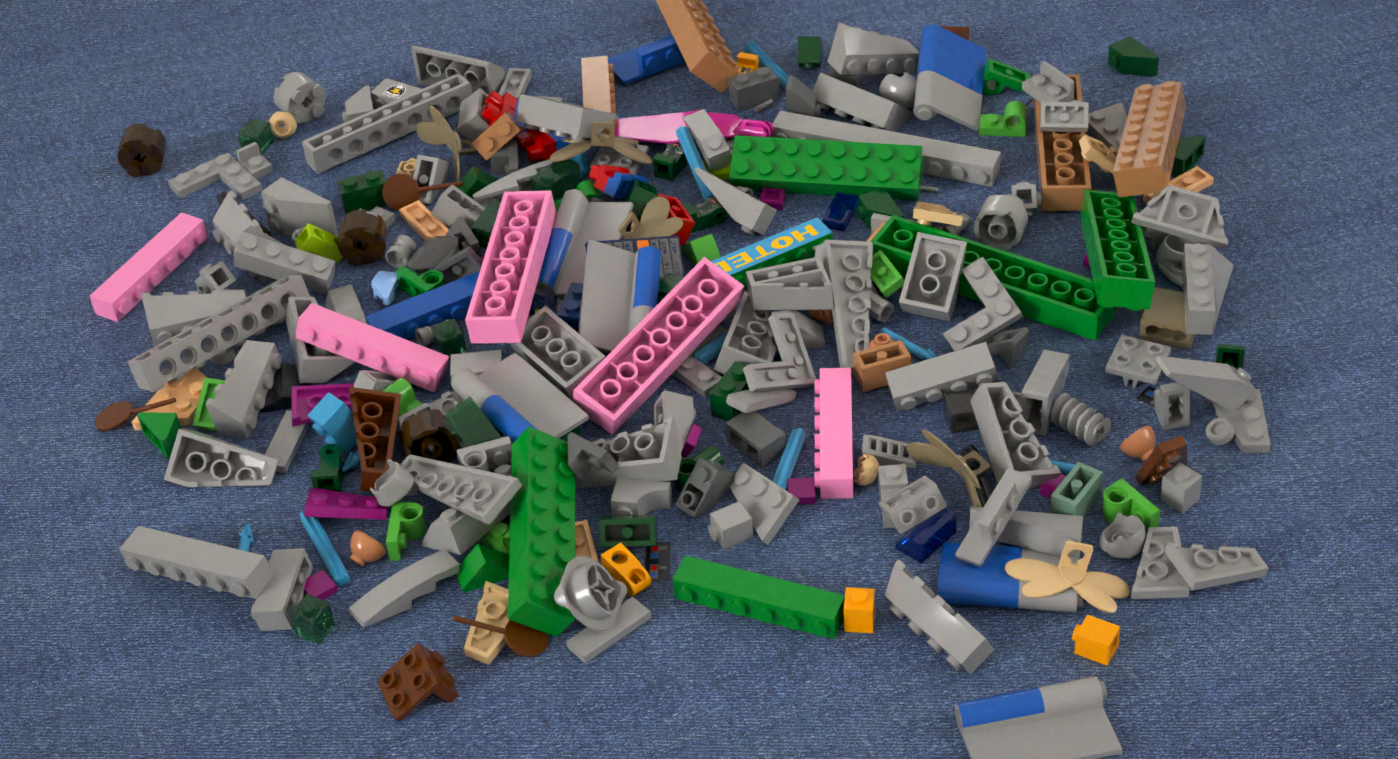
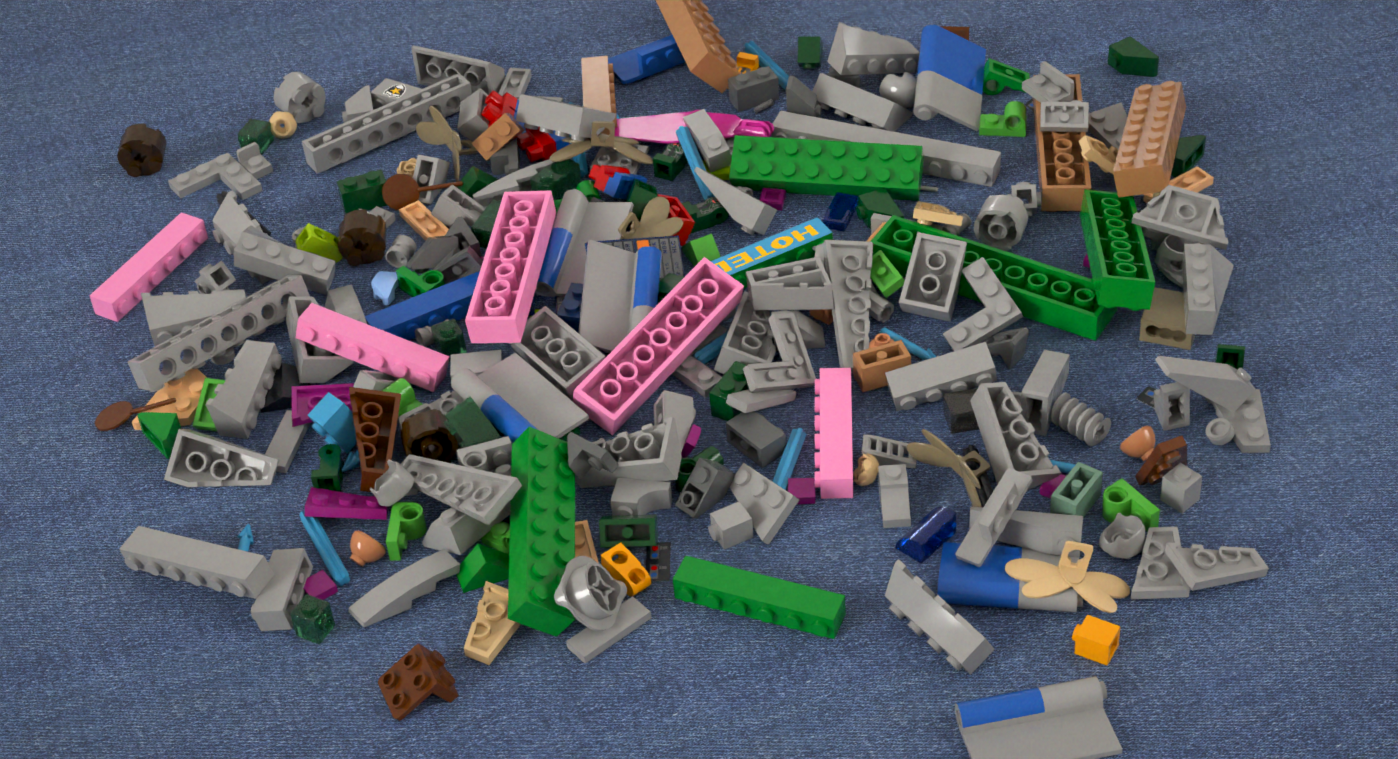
light grey slope [261,177,338,237] -> none
reddish brown piece [452,615,548,657] -> none
light orange brick [844,587,875,633] -> none
light grey bracket [878,476,947,534] -> none
light grey piece [1105,335,1172,388] -> none

